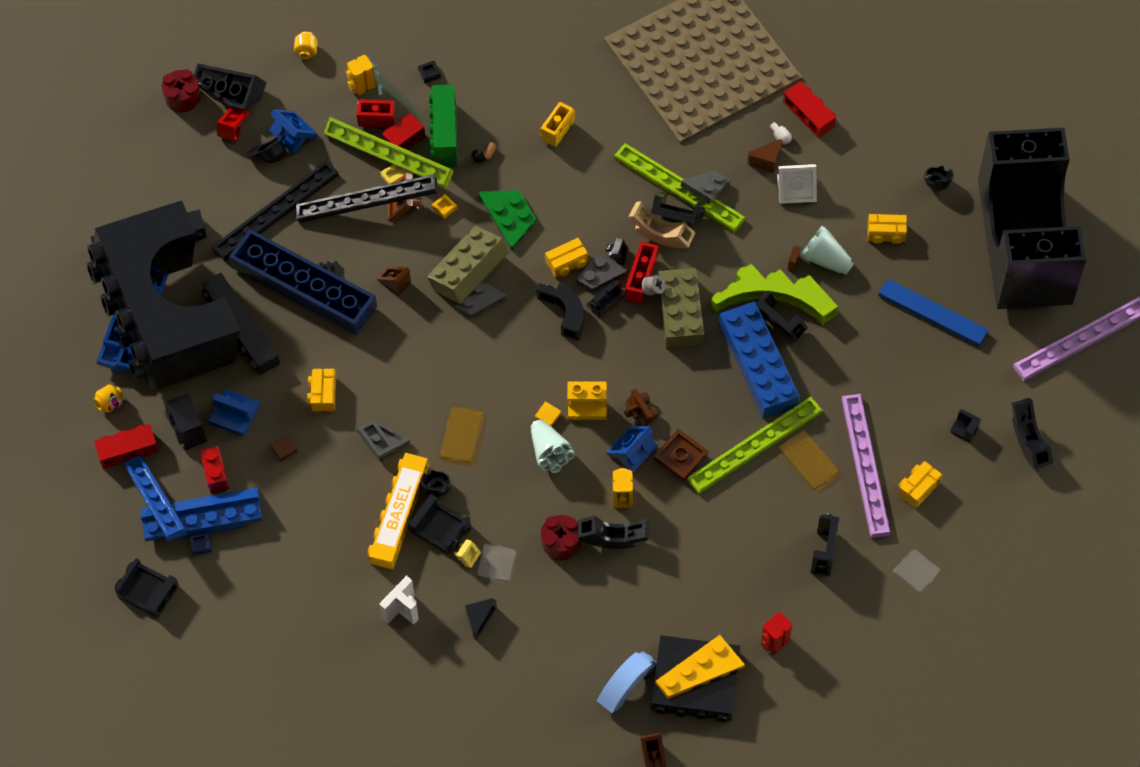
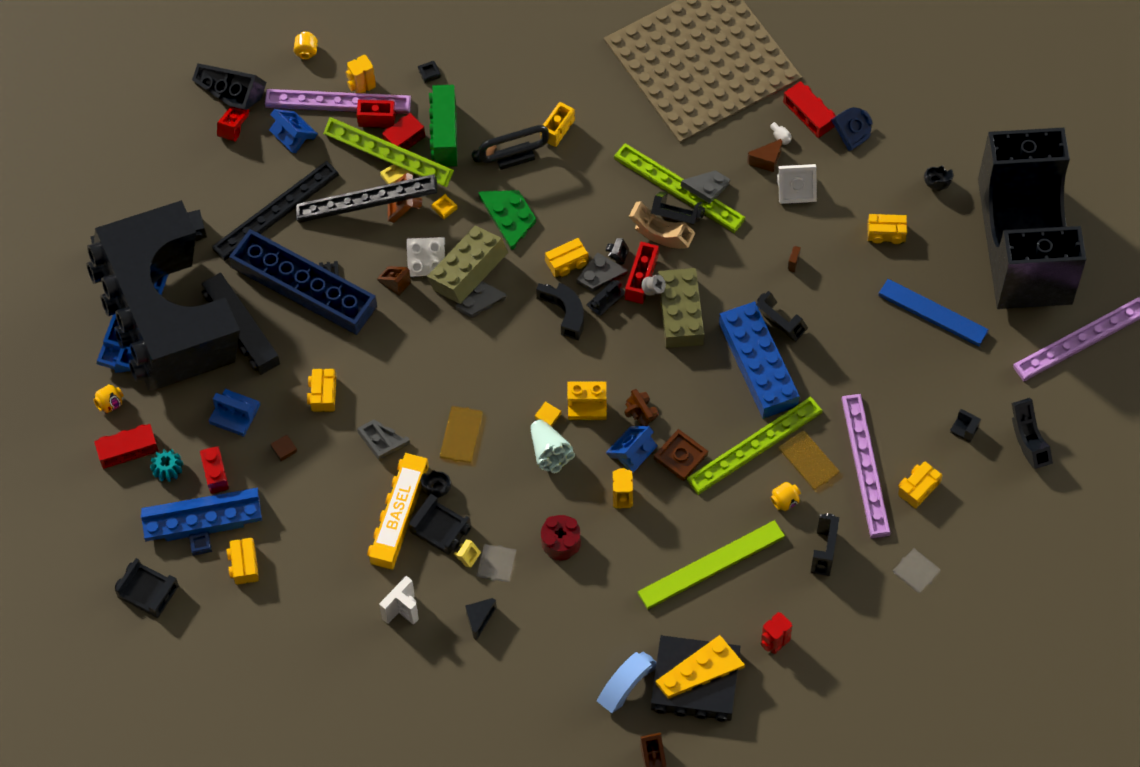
blue tile [123,455,187,542] -> none
dark red brick [162,69,201,112] -> none
black brick [166,393,207,450] -> none
black piece [246,134,287,163] -> none
clear light blue piece [370,54,382,95] -> none
black arch [578,516,649,549] -> none
lime arch [711,264,838,325] -> none
light aqua cone [800,226,854,275] -> none
none -> teal gear [150,449,184,482]
none -> yellow brick [226,538,259,585]
none -> lavender tile [265,89,411,114]
none -> white bracket [407,237,445,277]
none -> black bar [478,125,549,170]
none -> lime tile [638,520,785,610]
none -> yellow head [770,482,801,511]
none -> dark blue tile [831,107,873,151]

